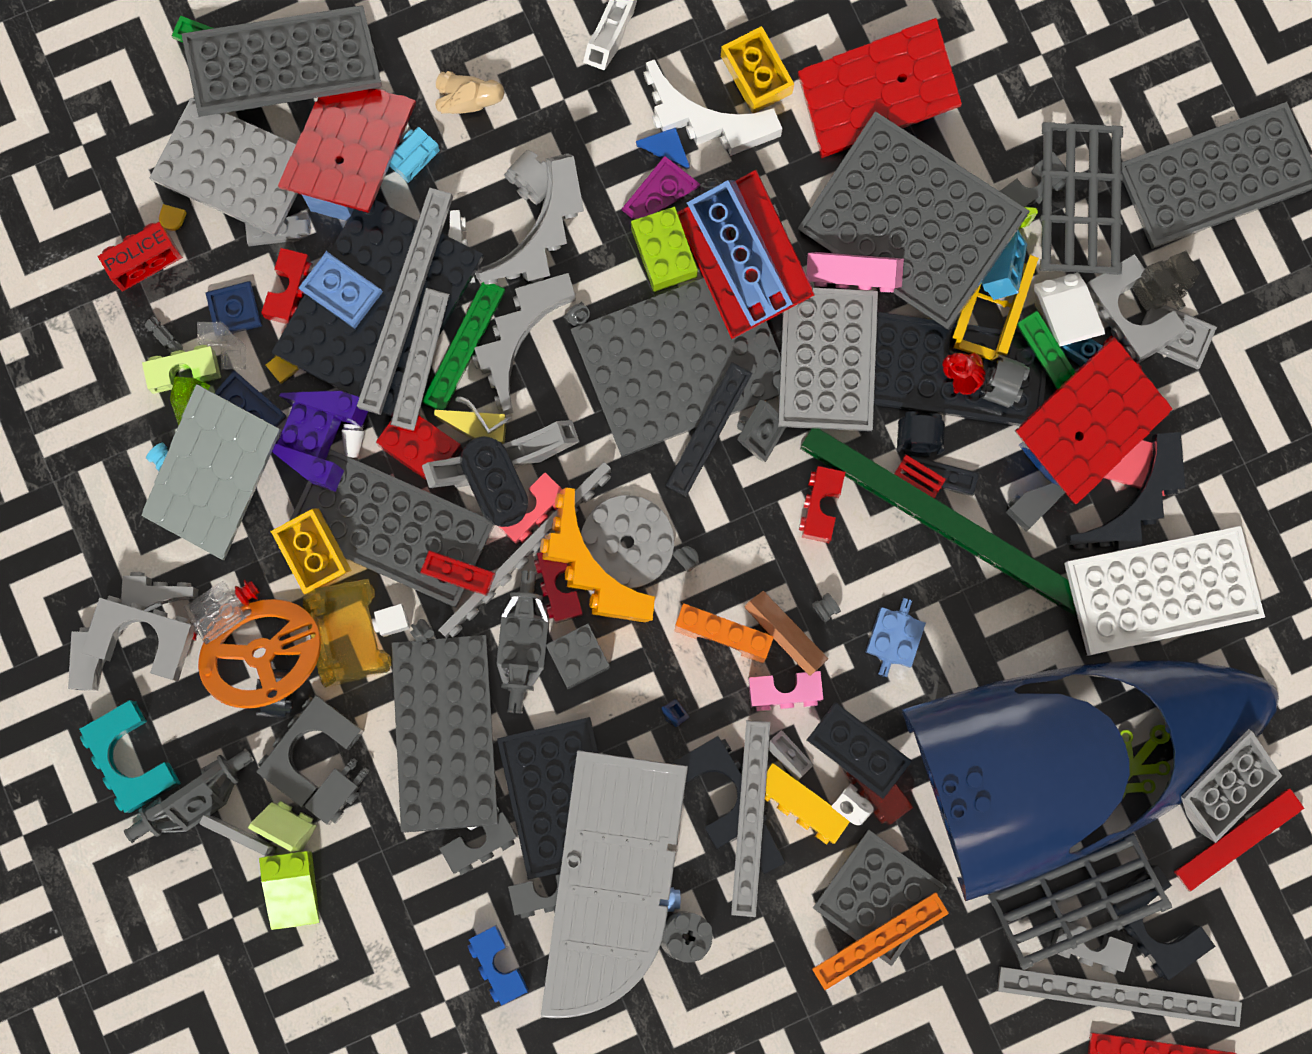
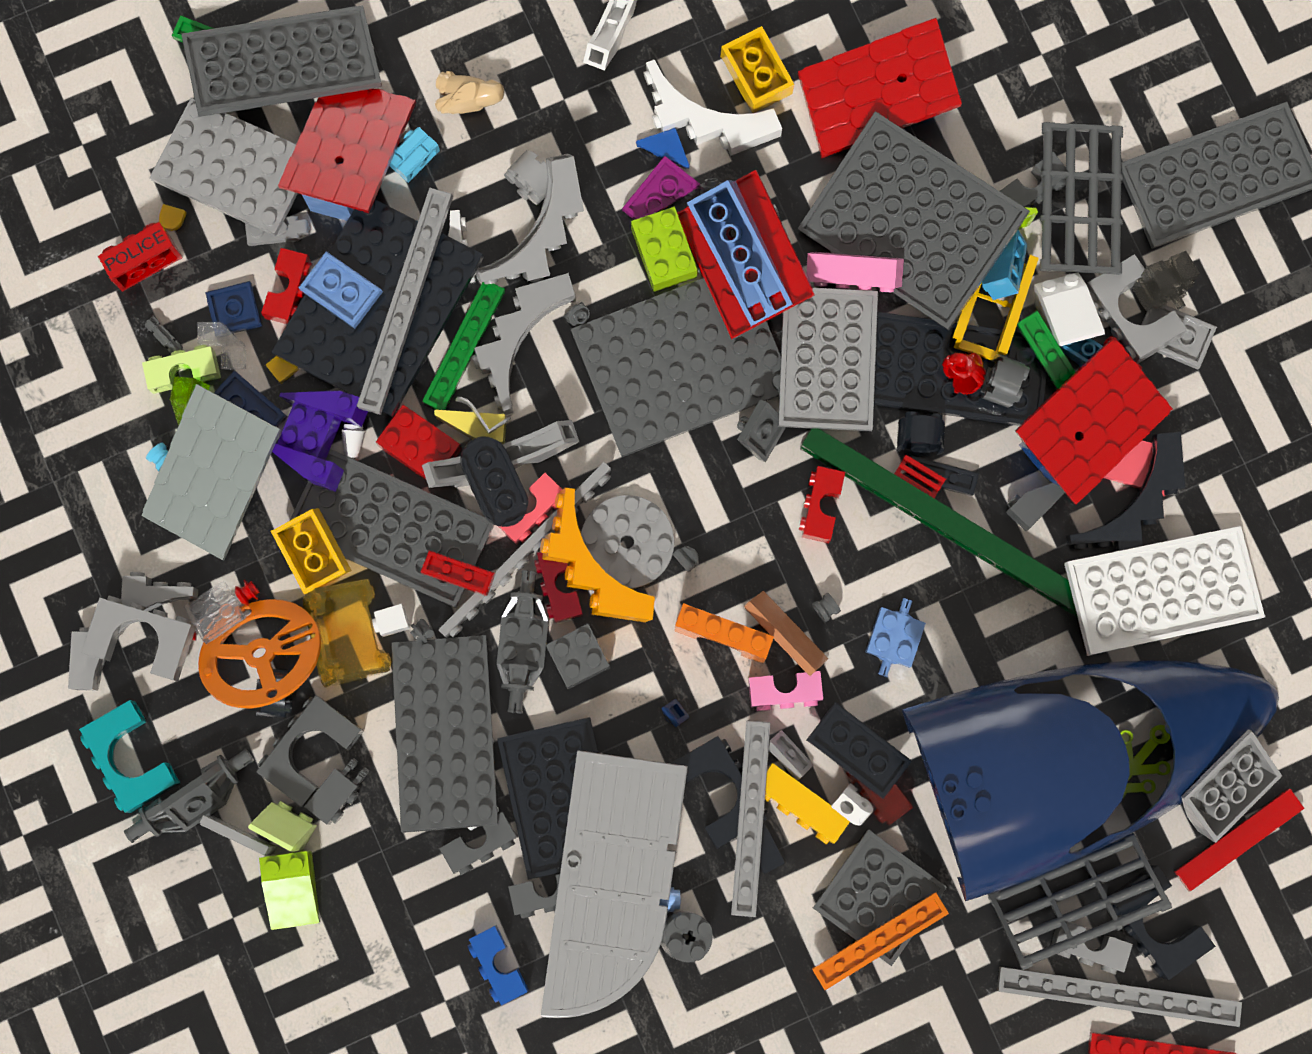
light grey tile [390,288,449,431] -> none
black tile [665,362,753,497] -> none

